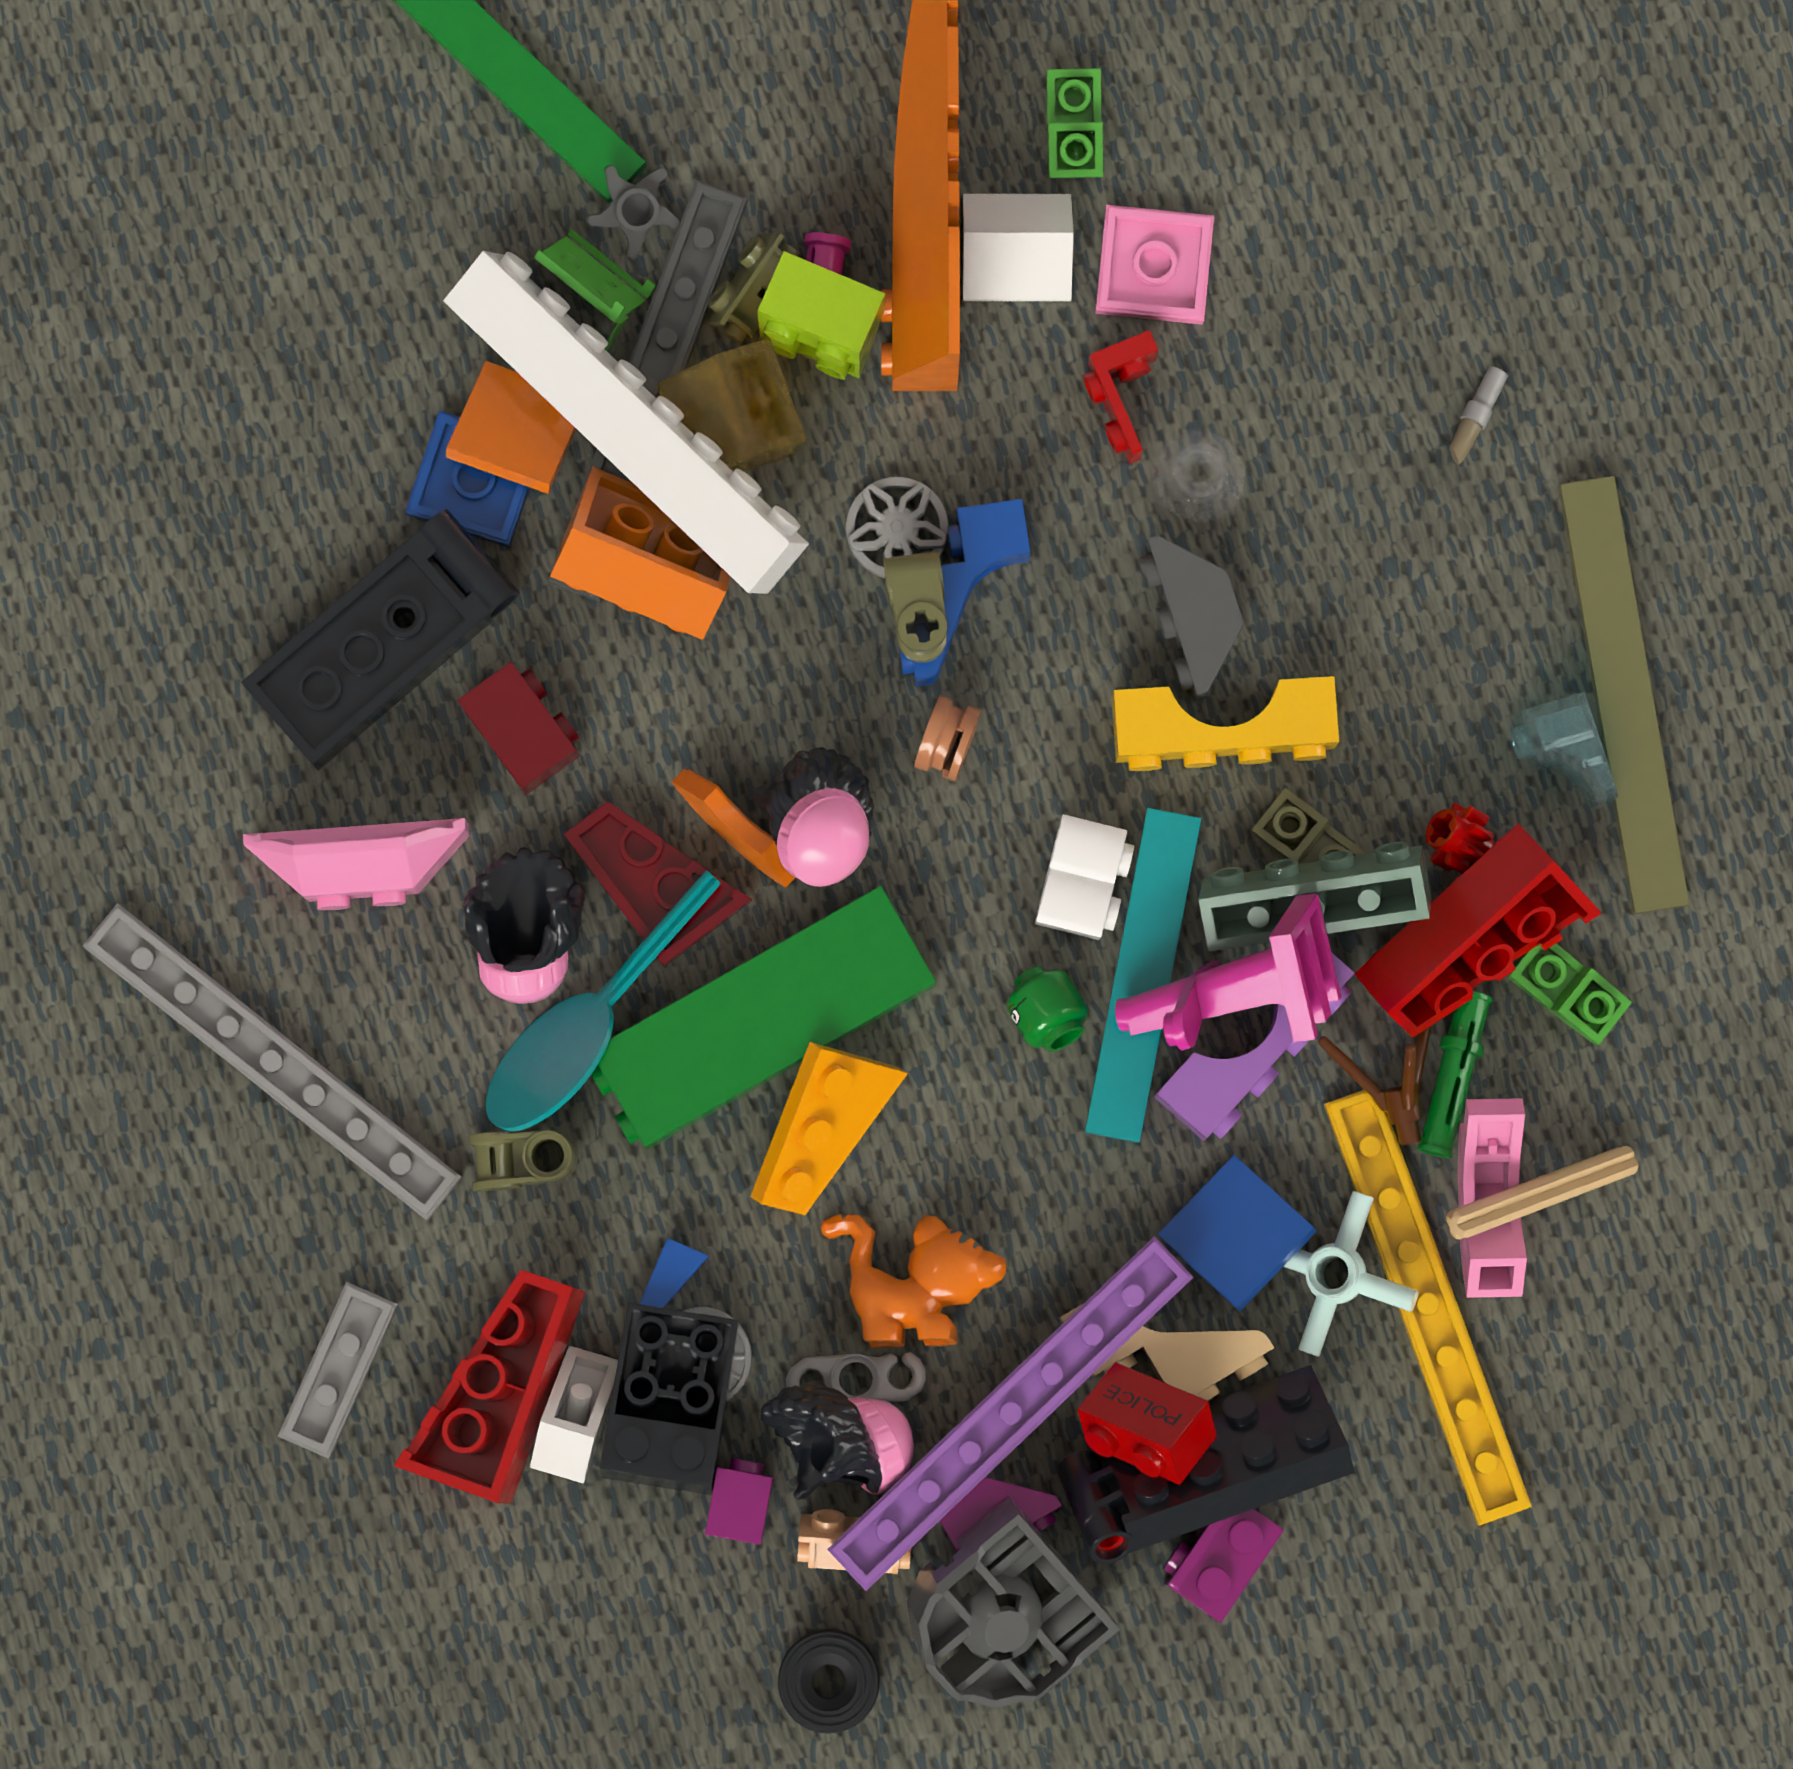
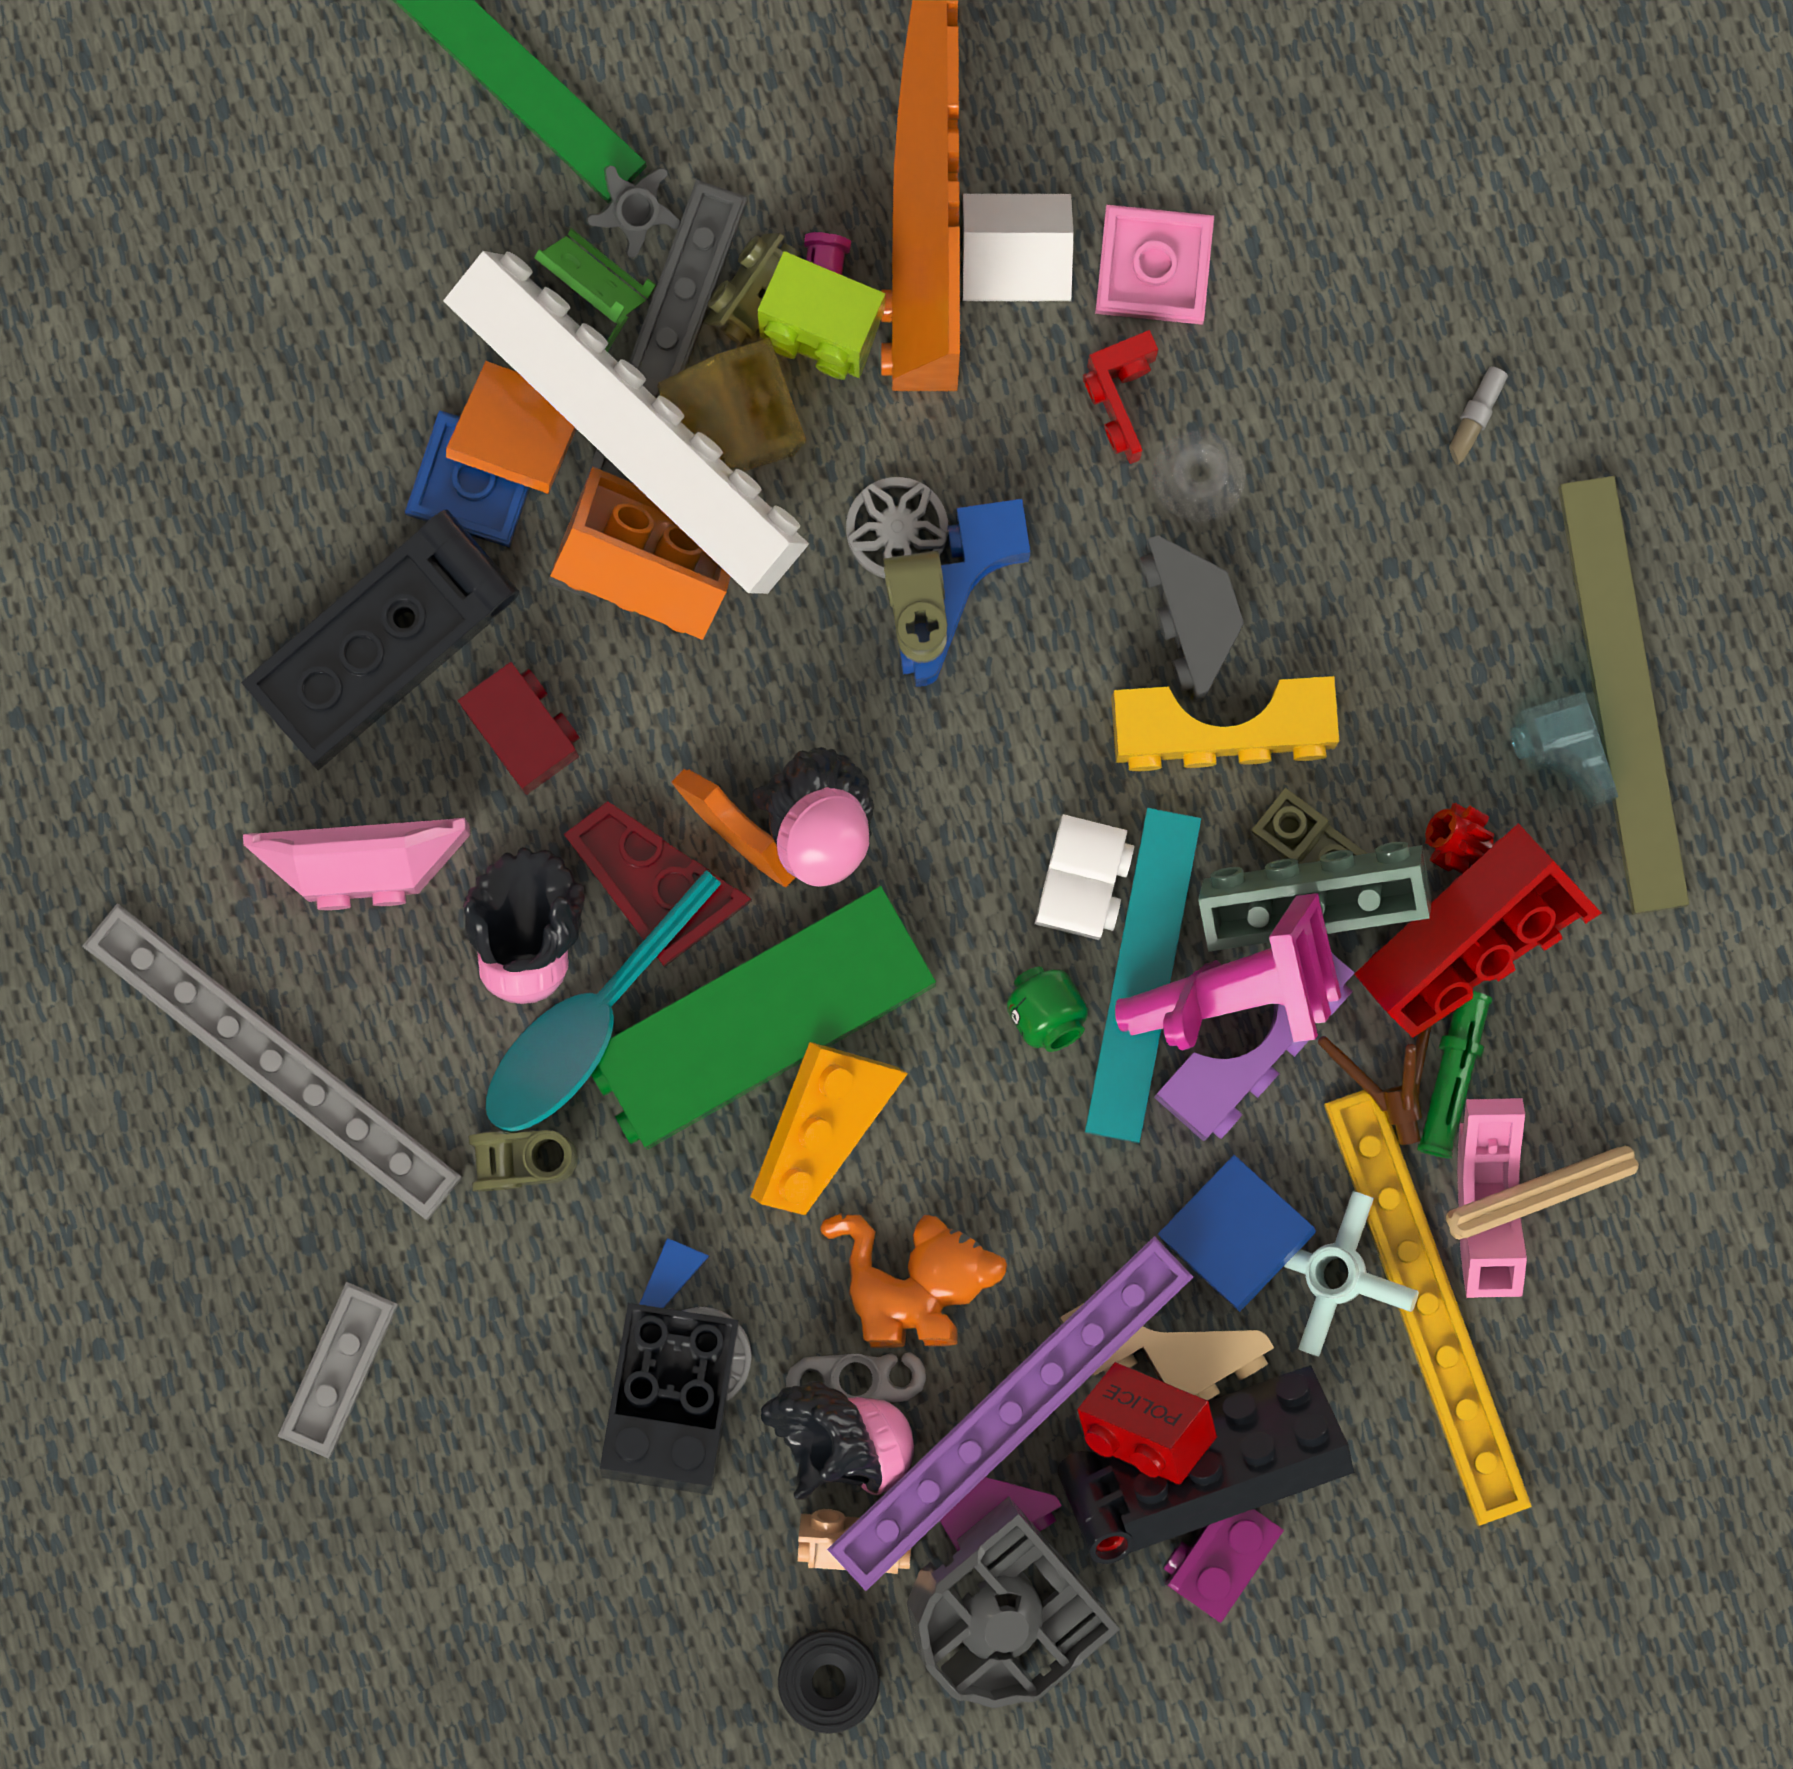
red wedge [393,1270,586,1504] -> none
white slope [530,1346,618,1484] -> none
magenta brick [705,1458,774,1545] -> none
nougat wheel [914,695,982,782] -> none
bright green slope [1046,68,1103,178] -> none
bright green slope [1506,943,1632,1045] -> none

